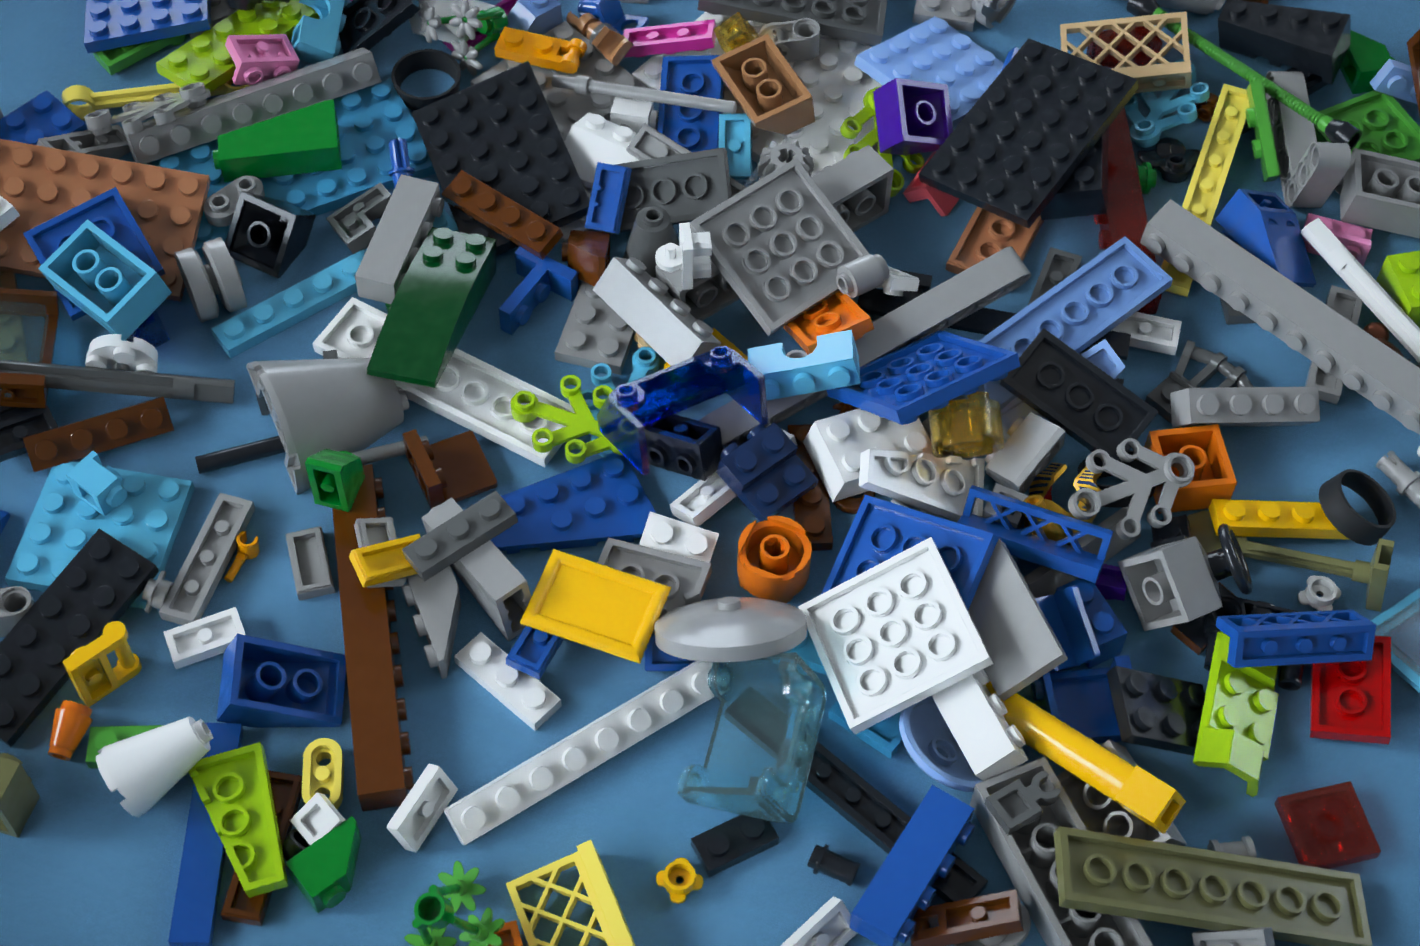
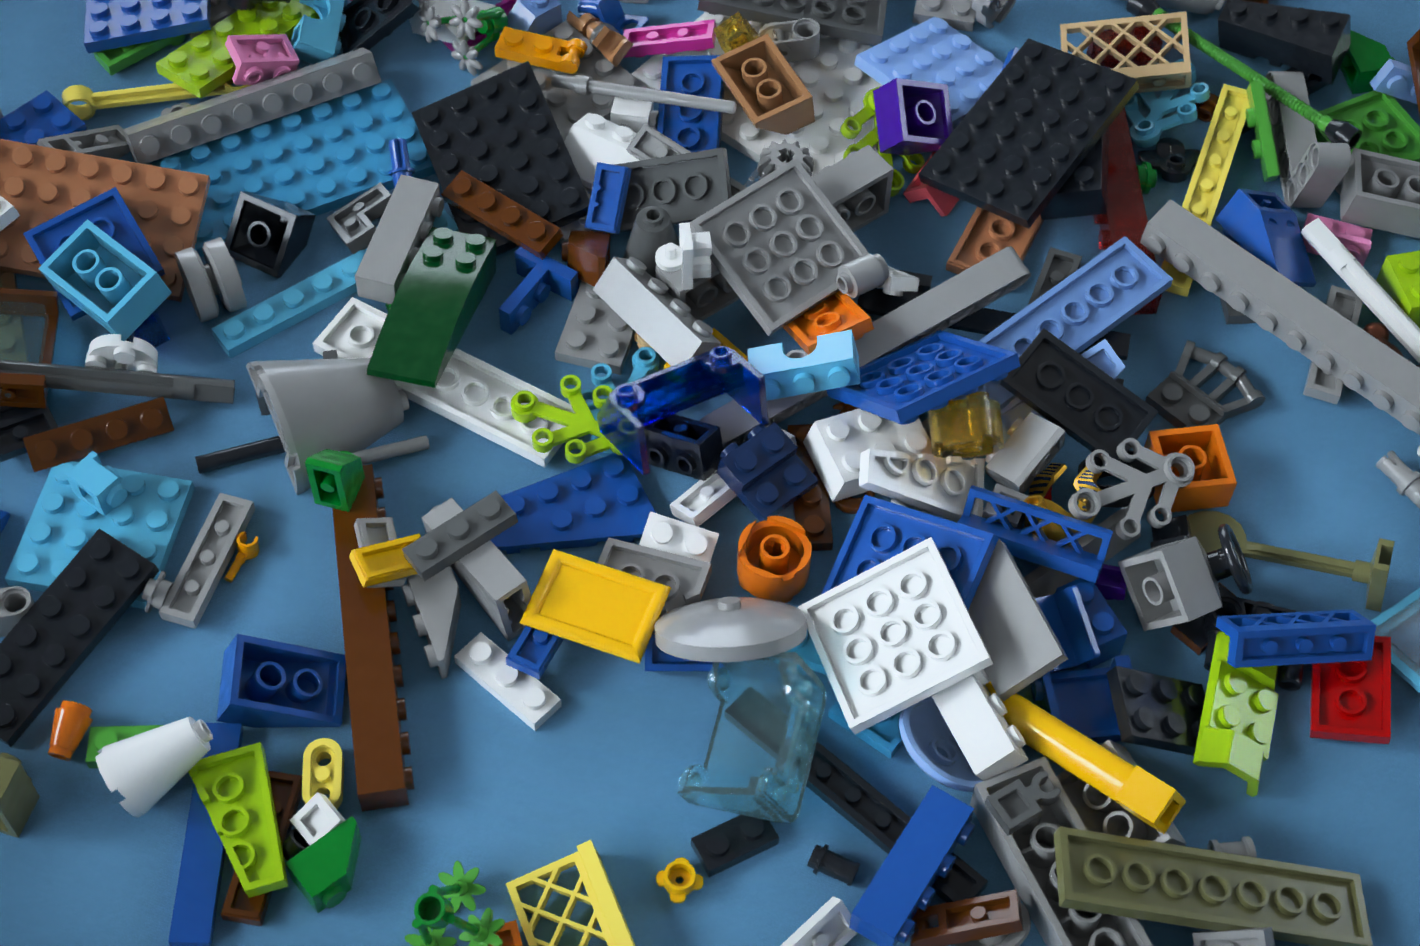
yellow plate [62,621,142,707] -> none
light grey plant [84,82,211,136] -> none
white plate [163,607,246,669] -> none
light grey plate [203,176,265,227] -> none
green slope [213,99,342,182] -> none
light grey tile [285,526,335,601] -> none
white plate [386,764,458,853] -> none
black tyre [391,49,461,111] -> none
reddish brown bracket [402,429,498,509] -> none
white plate [443,661,726,845] -> none
medium azure plate [718,113,753,180] -> none
white plate [1111,312,1182,356] -> none
light grey brick [1170,386,1320,428] -> none
yellow plate [1208,499,1350,540] -> none
clear red plate [1274,781,1381,869] -> none
white plate [1298,575,1341,611] -> none
black tyre [1319,469,1396,546] -> none

